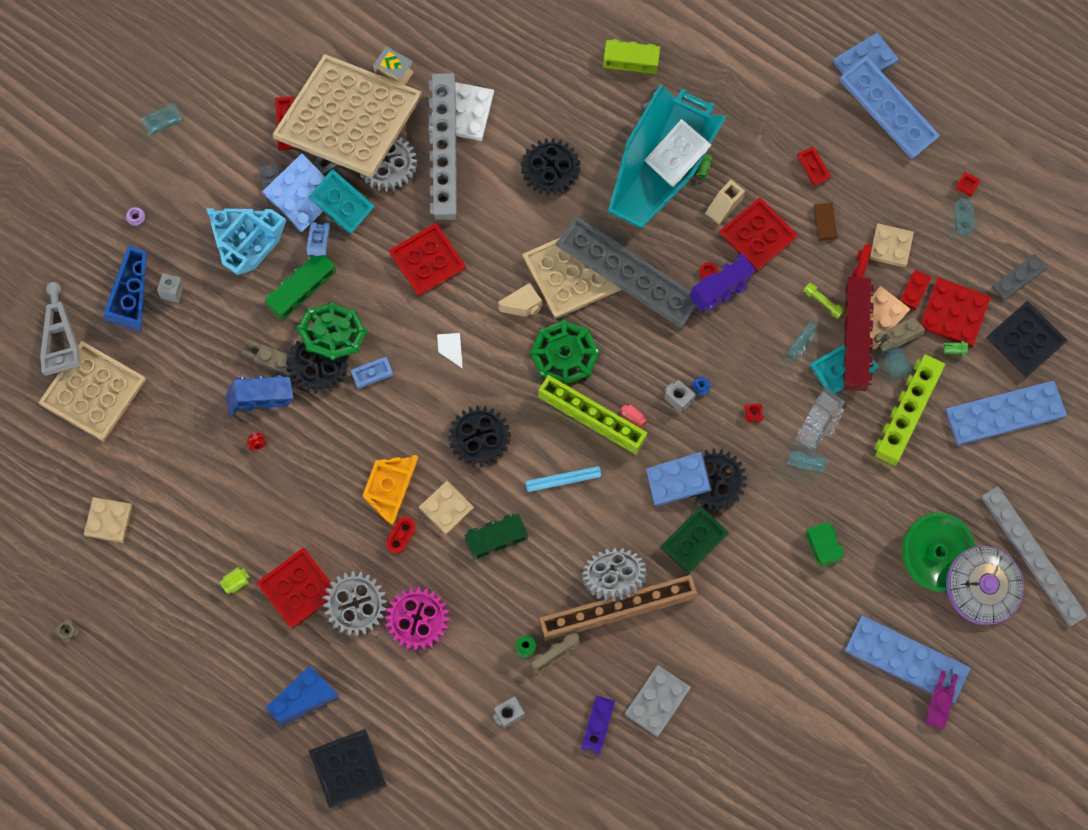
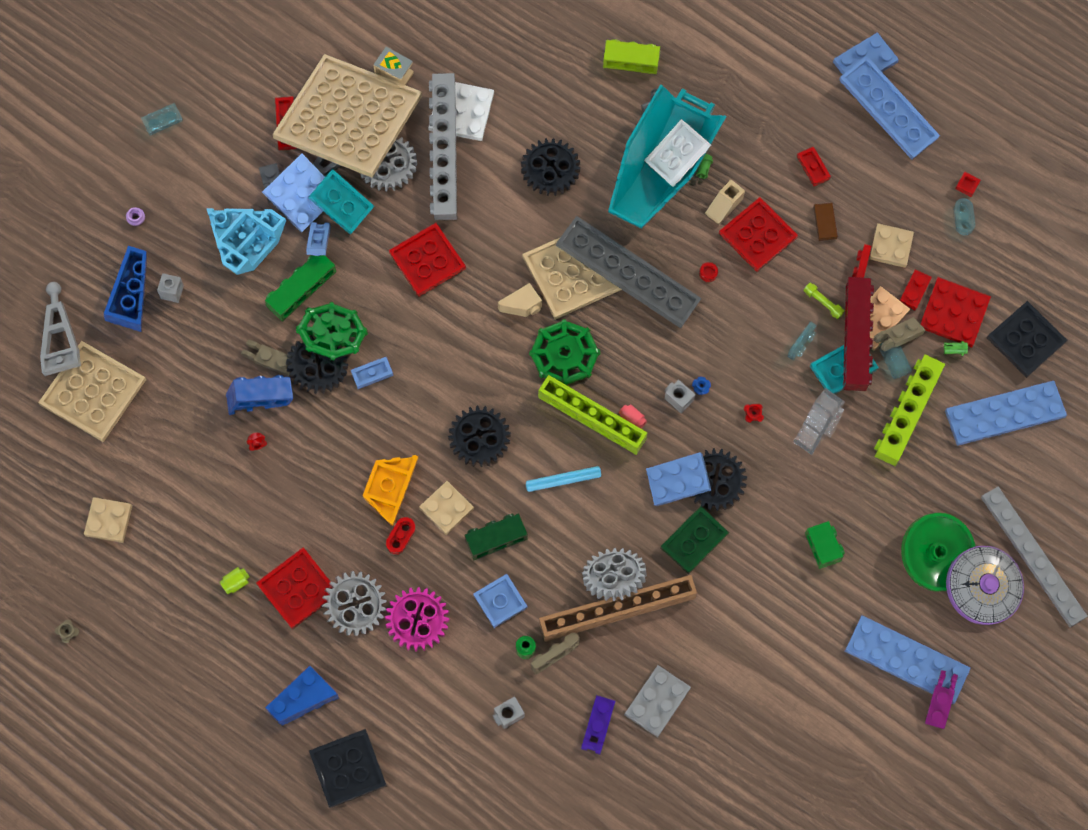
white sticker [437,333,462,368] -> none
dark purple wedge [689,253,755,313] -> none
clear light blue plate [787,450,828,473] -> none
dark grey plate [992,254,1047,301] -> none
none -> medium blue plate [473,574,528,628]

